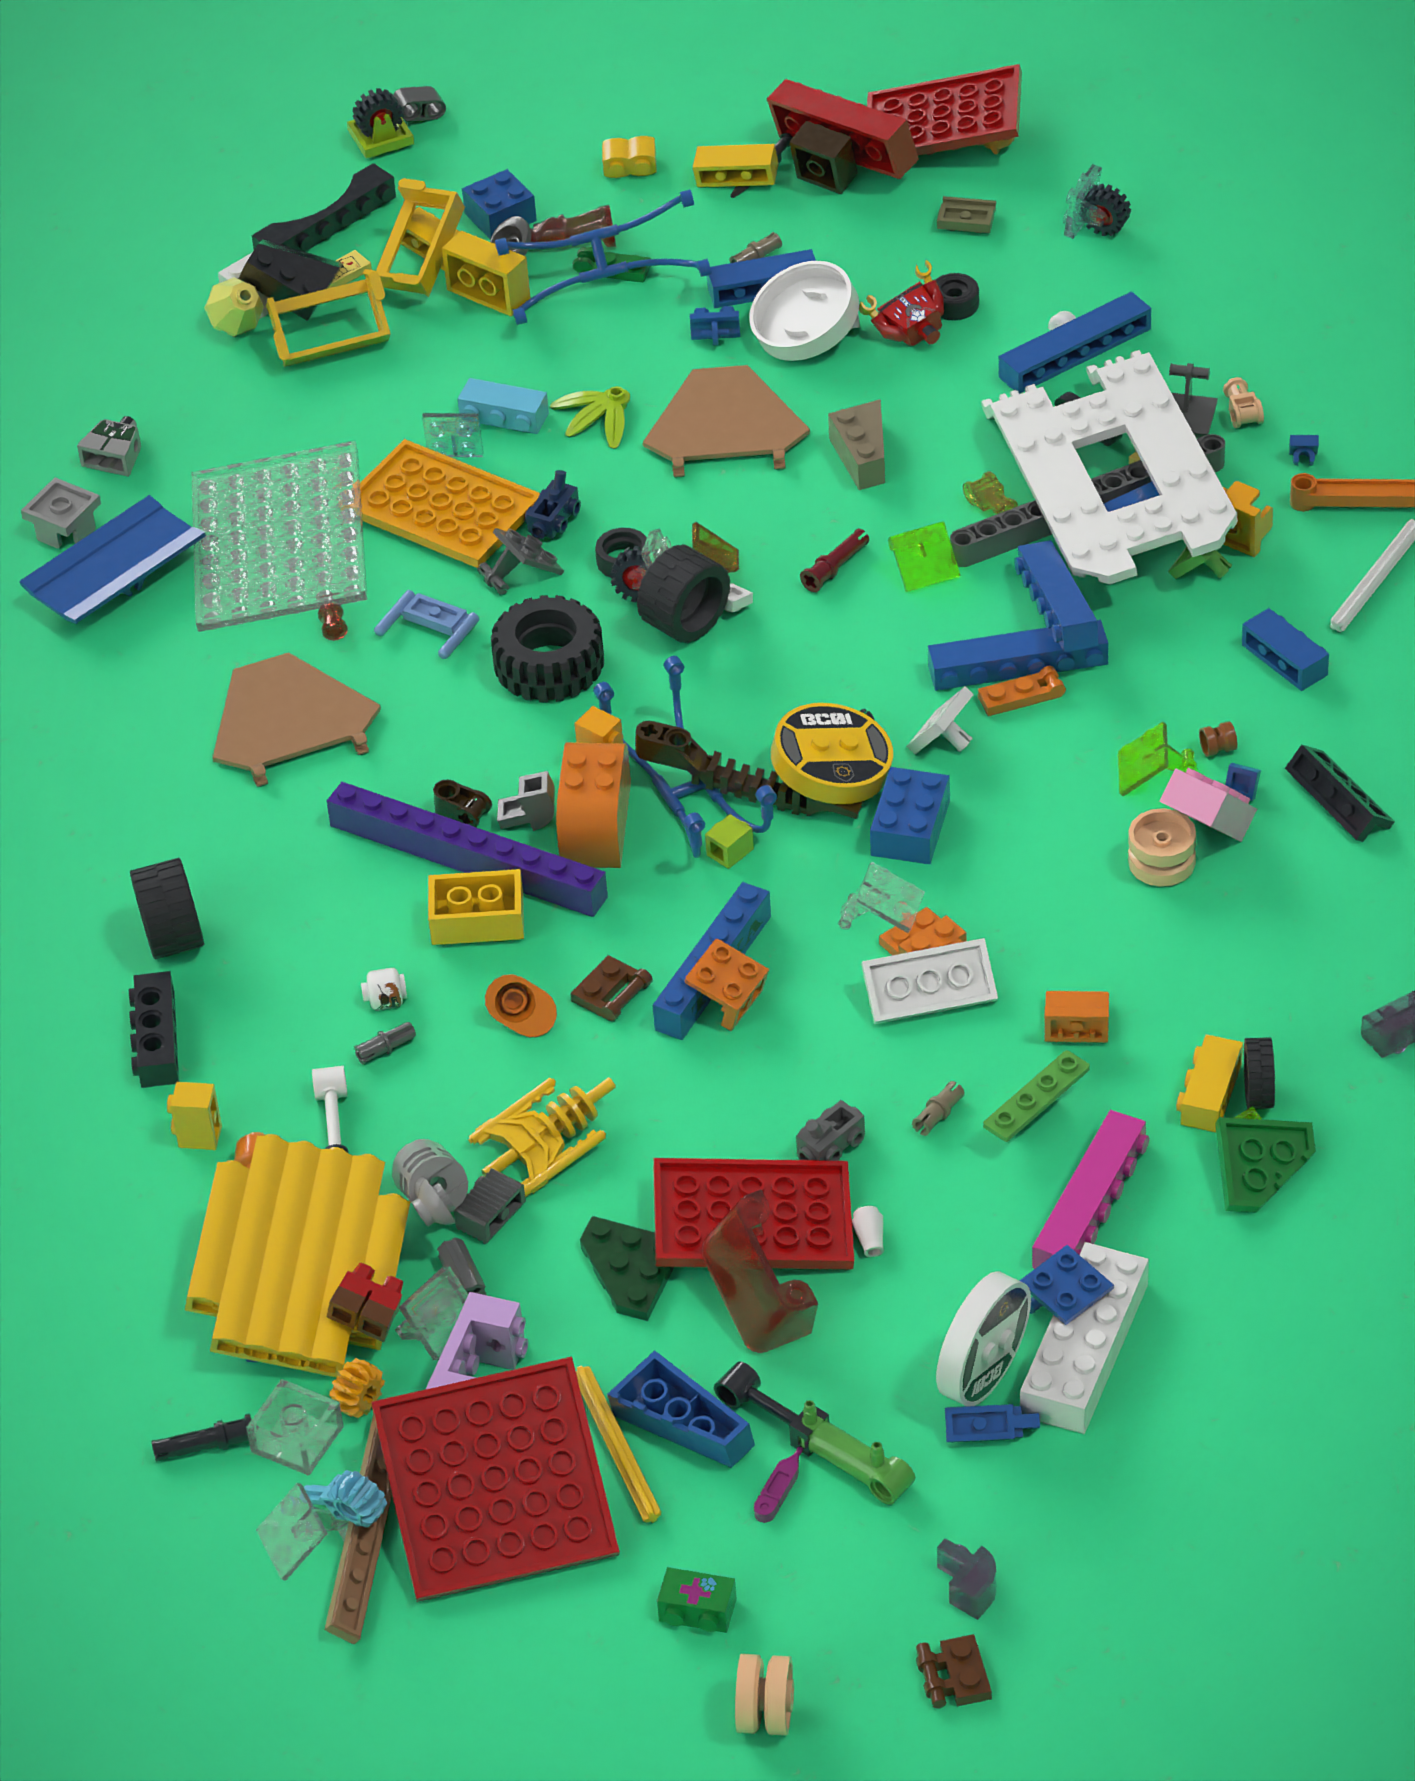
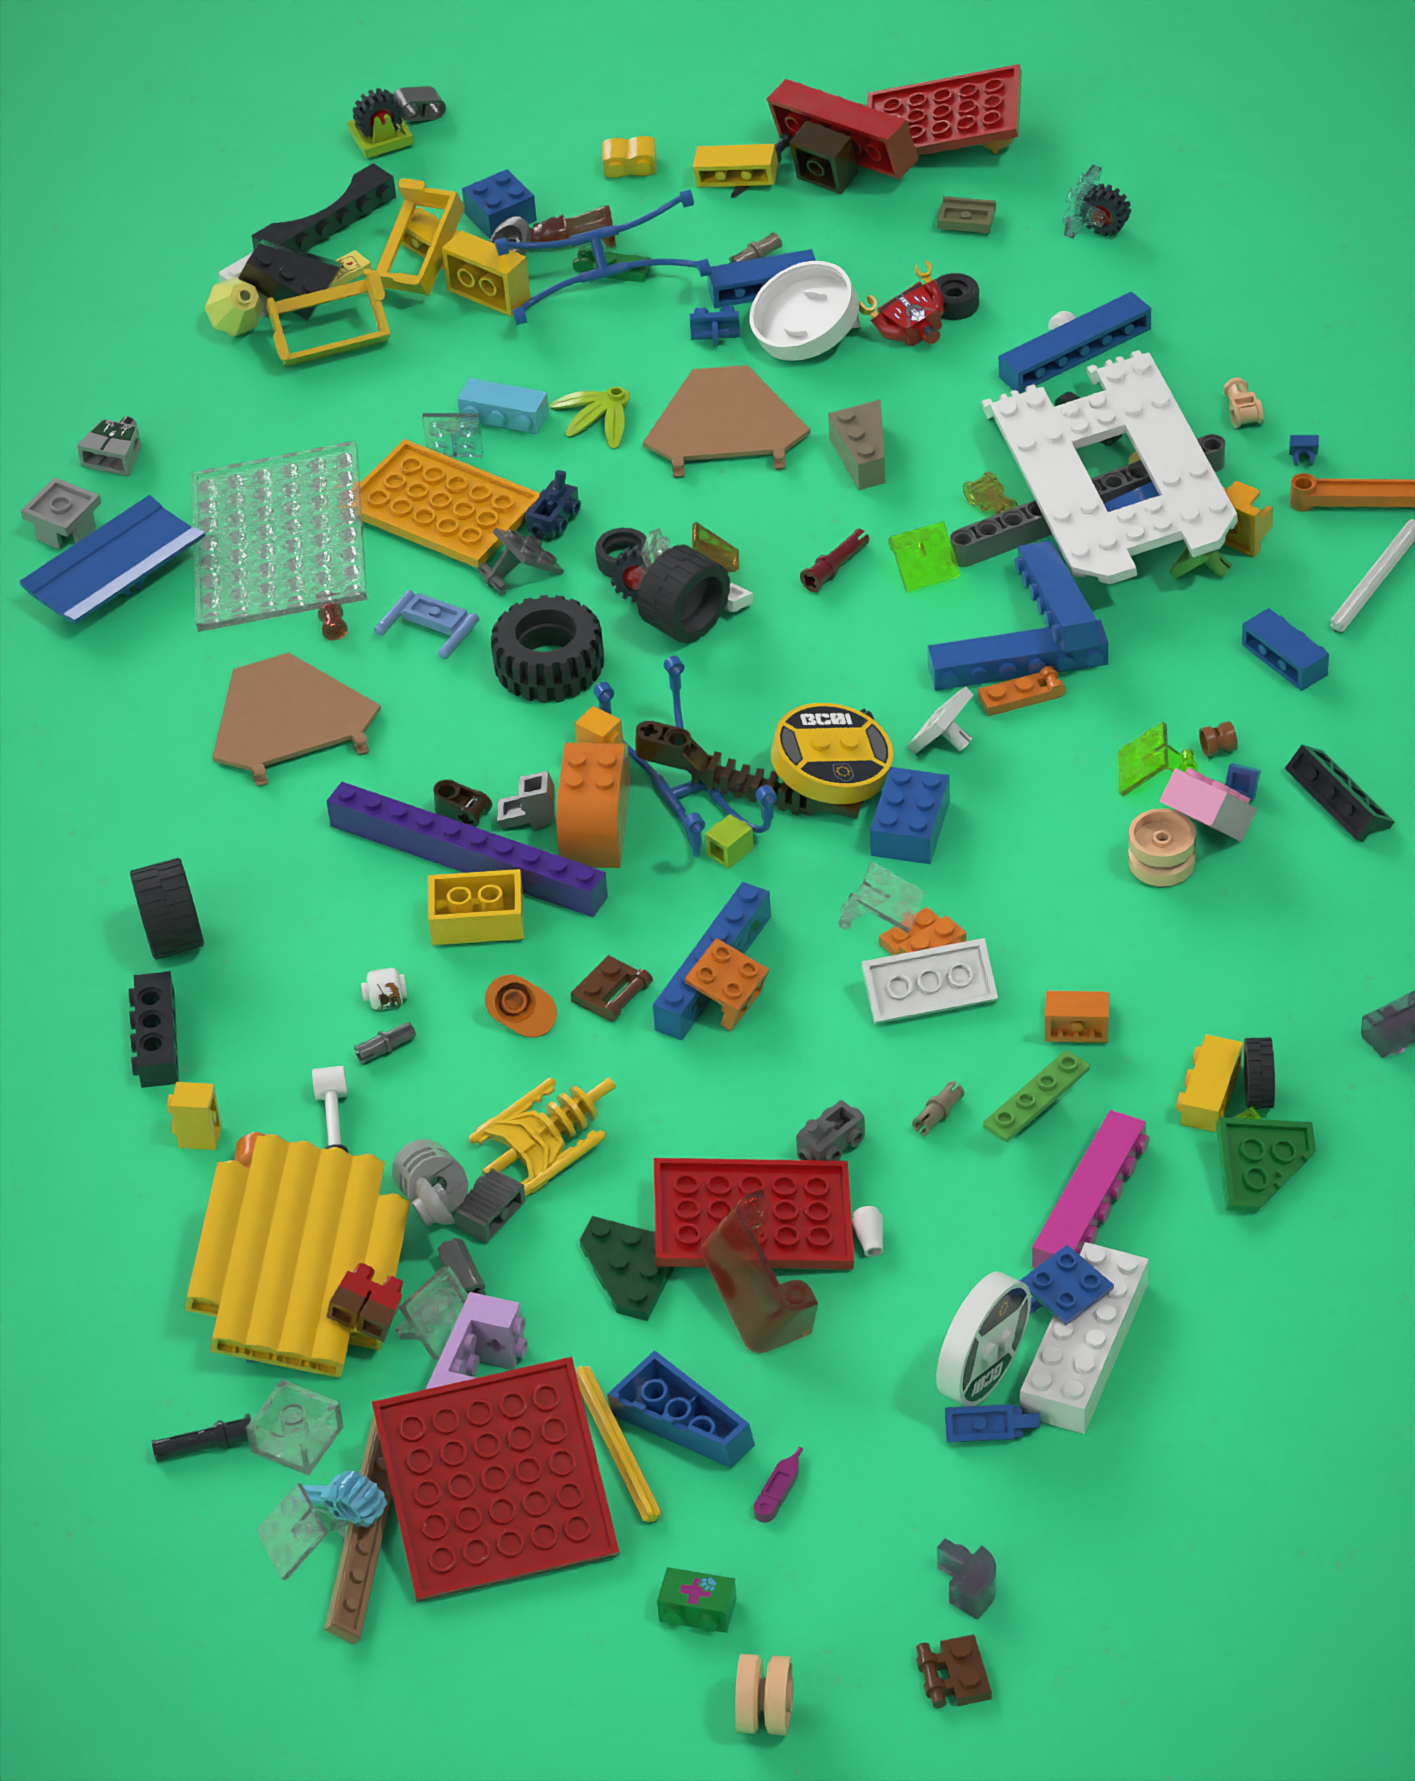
light orange gear [329,1358,385,1418] -> none
bright green piece [714,1361,916,1505] -> none
dark grey plate [1169,363,1218,438] -> none

